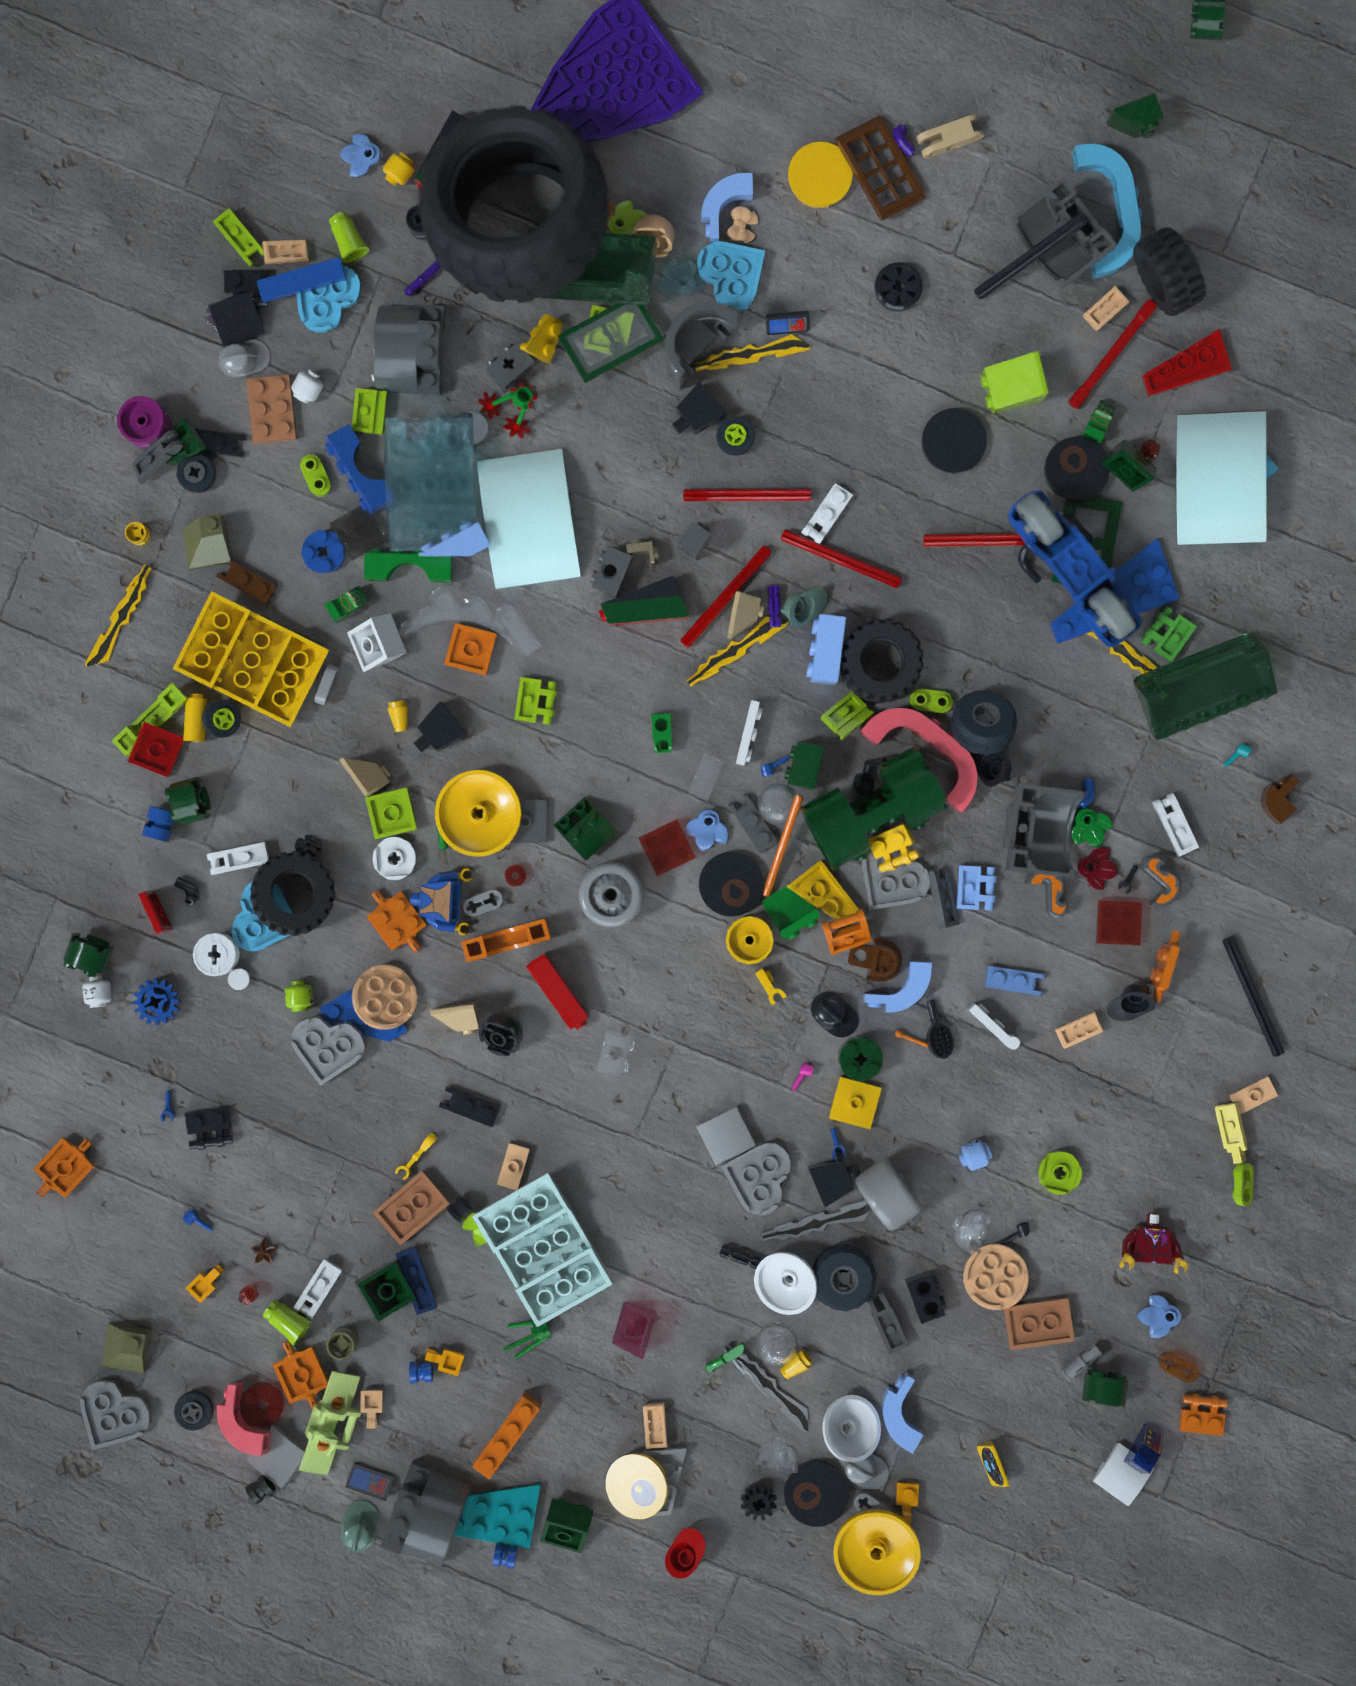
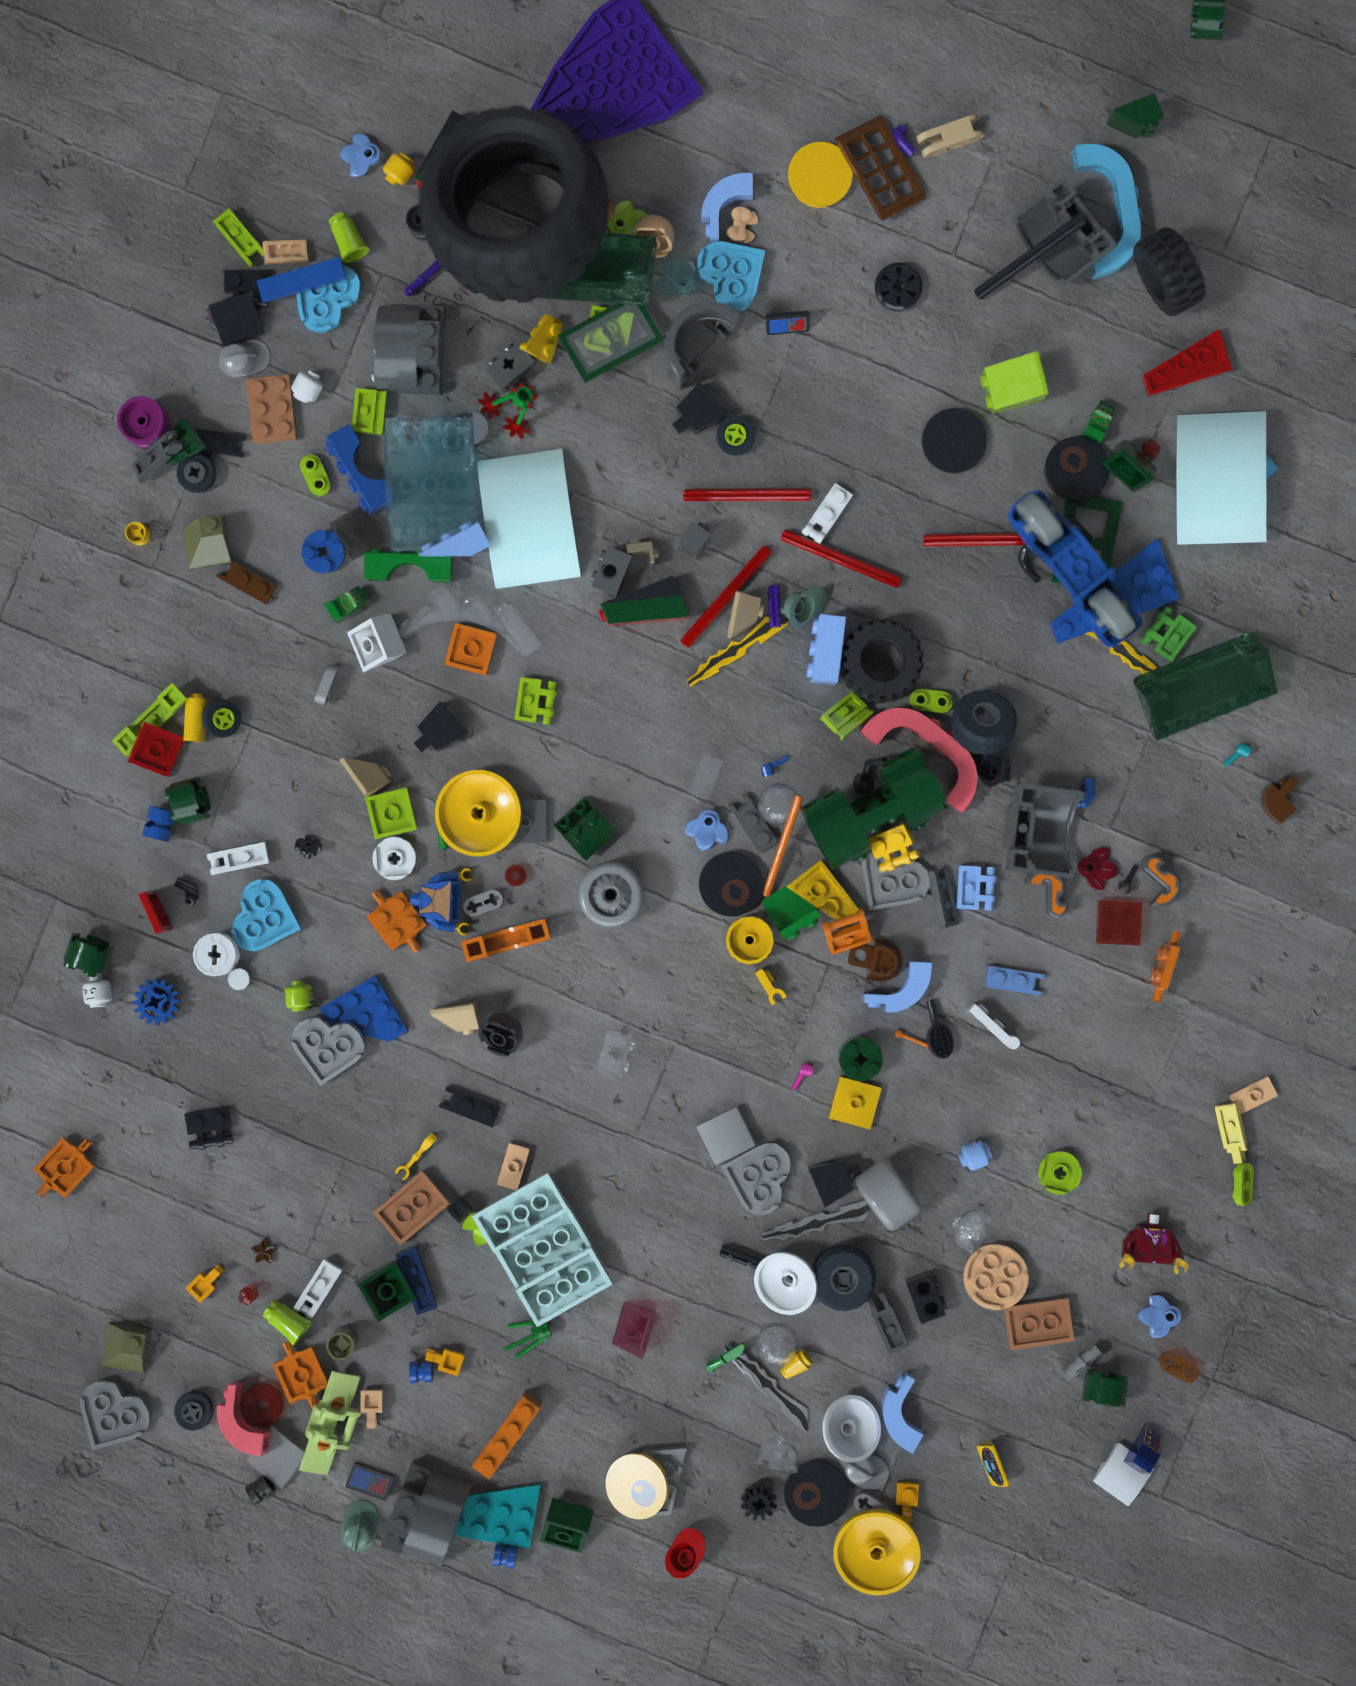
yellow sword [85,564,152,667] -> none
blue hand [160,1091,176,1122] -> none
yellow slope [172,591,329,727] -> none
blue hand [182,1210,213,1232] -> none
black tyre [250,851,335,936] -> none
light nougat tile [352,964,417,1030] -> none
yellow cone [387,700,408,732] -> none
red slope [525,952,589,1030] -> none
clear red plate [638,819,696,877] -> none
light nougat plate [643,1402,668,1449] -> none
green leg [651,713,672,754] -> none
yellow sword [693,334,810,371] -> none
white plate [736,700,763,766] -> none
dark green slope [784,742,824,790] -> none
black piece [811,992,858,1038] -> none
blue hand [830,1128,845,1160] -> none
black hand [1002,1222,1030,1244] -> none
light nougat plate [1055,1011,1104,1049] -> none
red piece [1068,299,1157,410] -> none
green plate [1071,808,1113,848] -> none
light nougat plate [1082,285,1130,332] -> none
black piece [1107,983,1156,1021] -> none
white plate [1152,793,1199,857] -> none
orange plate [1179,1393,1227,1436] -> none
black axle [1222,936,1285,1057] -> none

